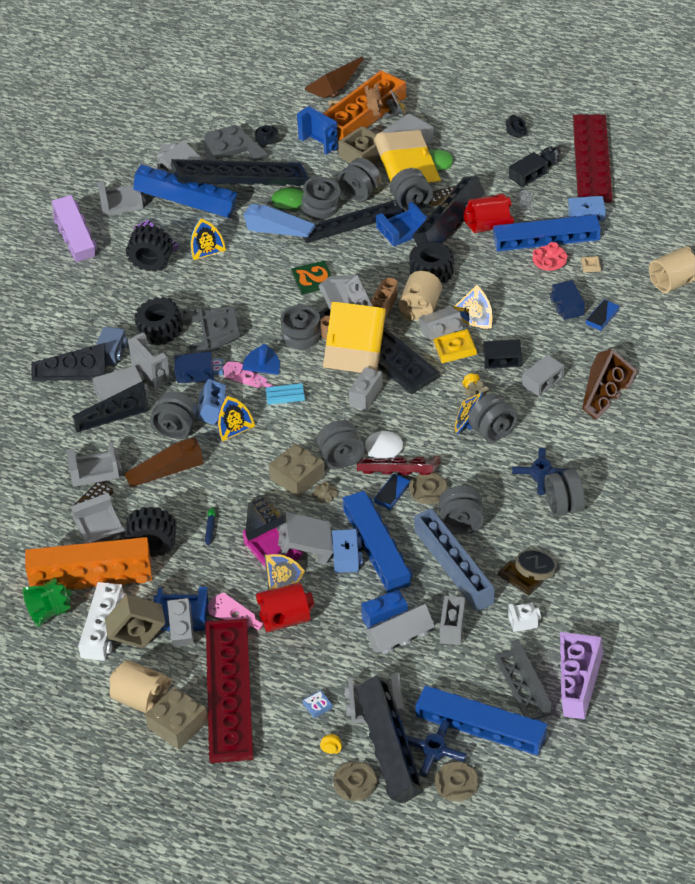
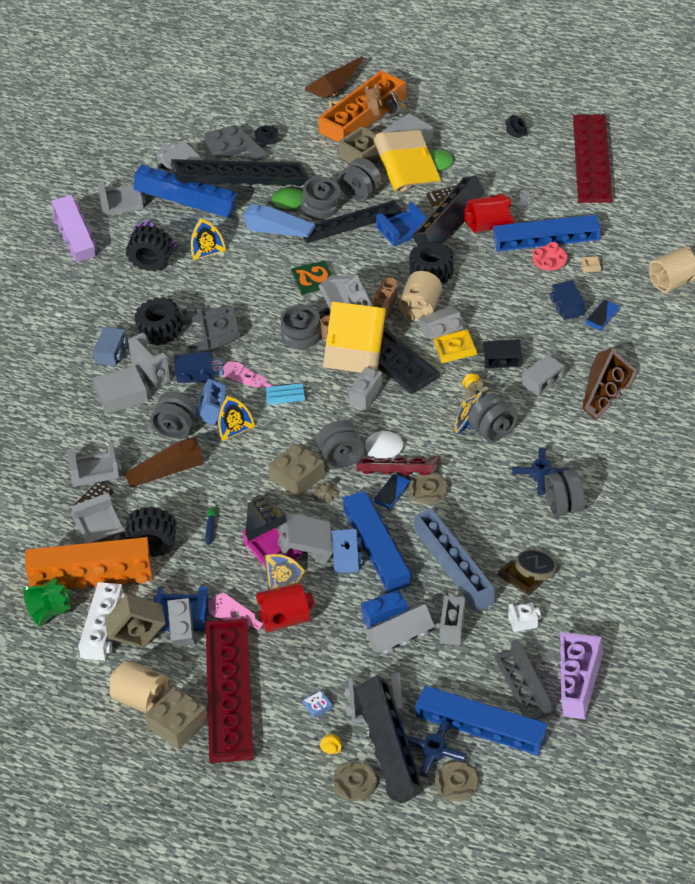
black wing [31,343,106,381] -> none
black wing [72,381,148,433] -> none
blue shield [242,344,280,375] -> none
blue panel [297,106,338,155] -> none
dark grey wheel [390,168,433,212] -> none
dark grey wheel [439,486,484,535] -> none
shield [453,285,493,328] -> none
black brick [509,152,548,188] -> none
black plate [540,146,561,166] -> none
medium blue brick [567,196,605,222] -> none

